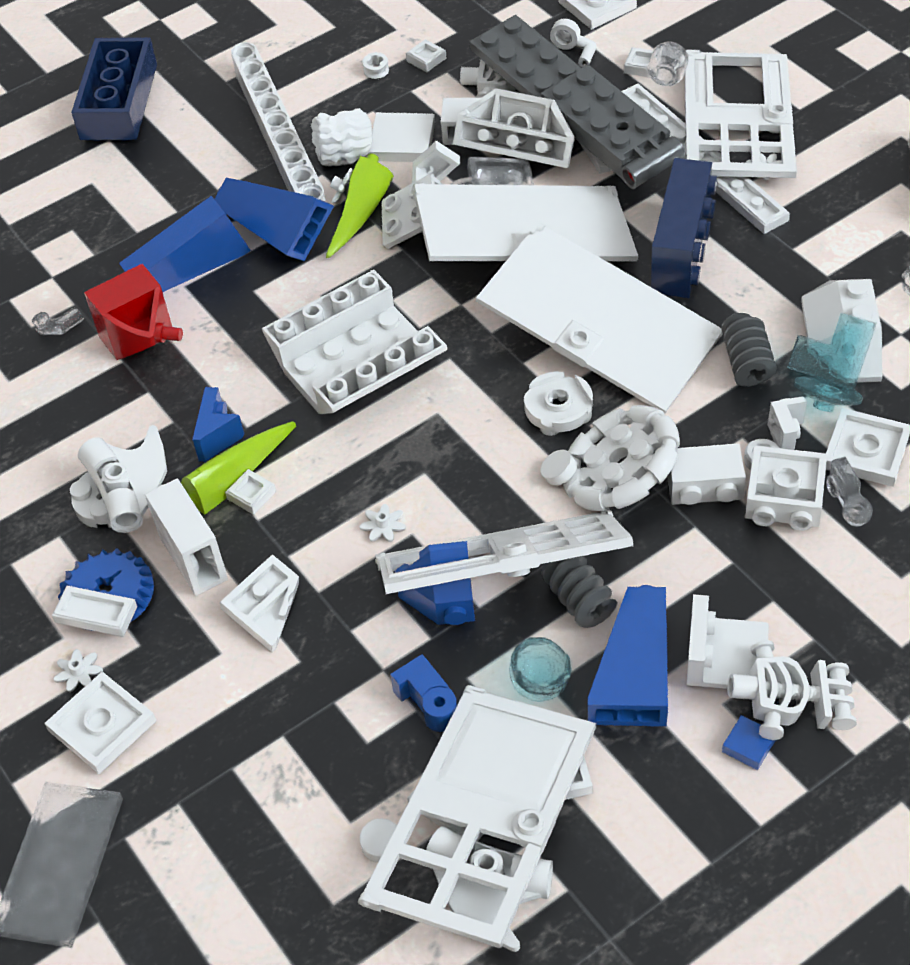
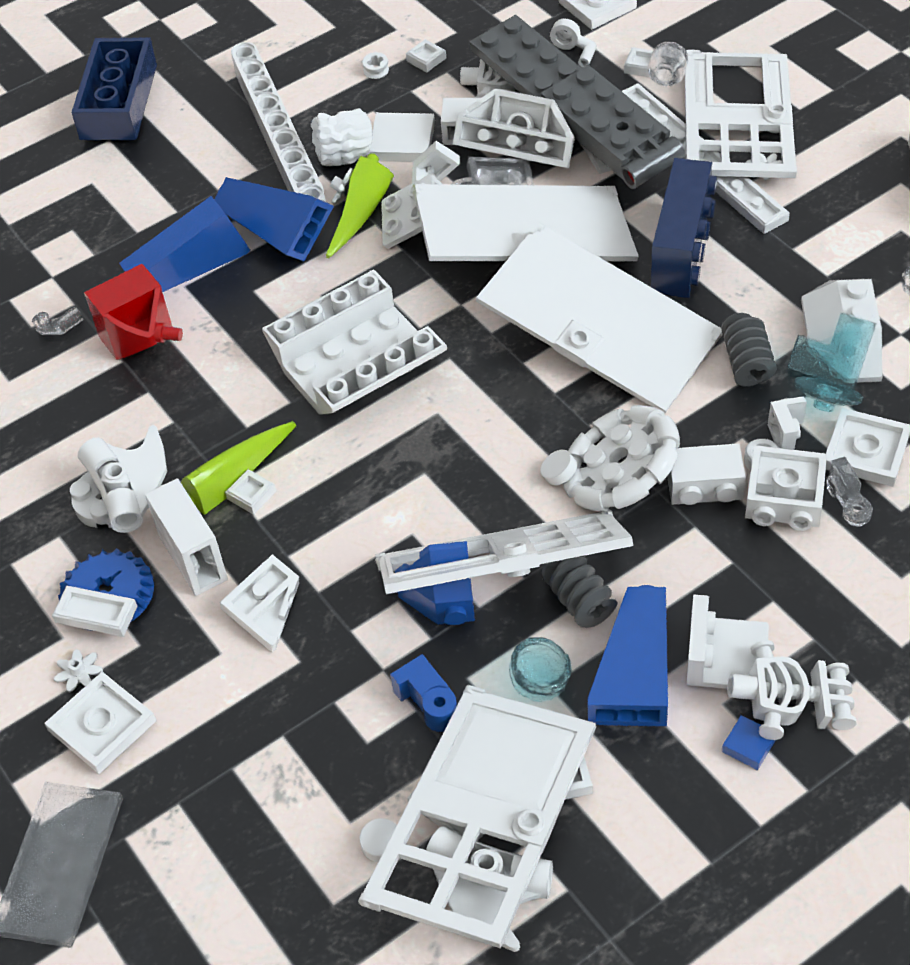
blue slope [192,387,244,462] -> none
white plant [359,504,406,542] -> none
white plate [524,371,593,436] -> none

